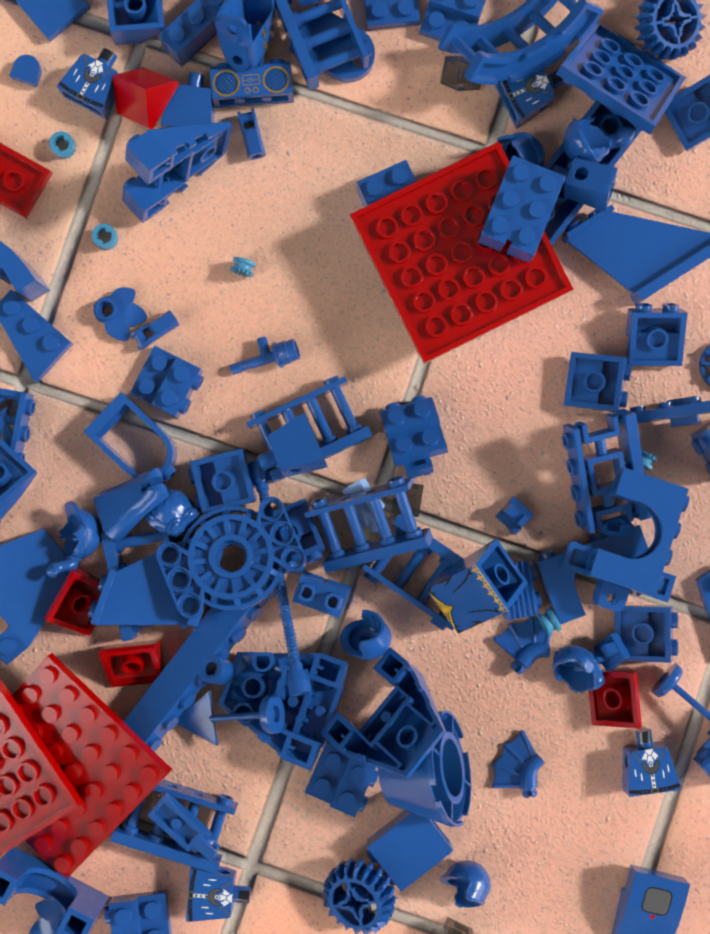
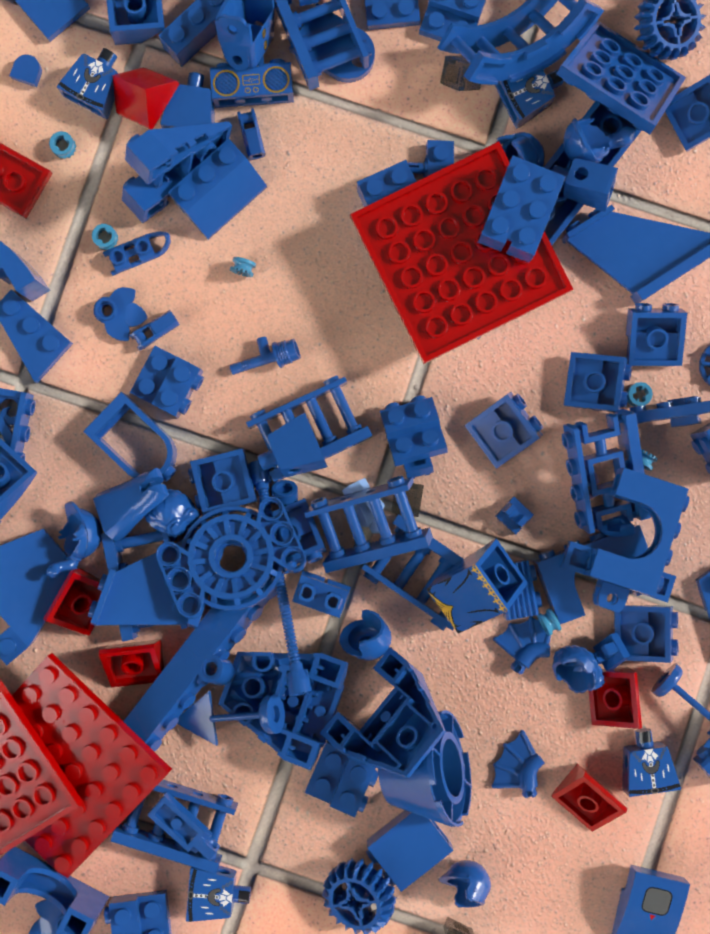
none -> blue piece [103,231,171,276]
none -> blue slope [168,138,267,240]
none -> blue tile [271,480,298,507]
none -> blue plate [408,140,454,178]
none -> blue plate [464,392,543,469]
none -> red slope [551,763,627,832]
none -> dark azure bush [626,382,653,407]

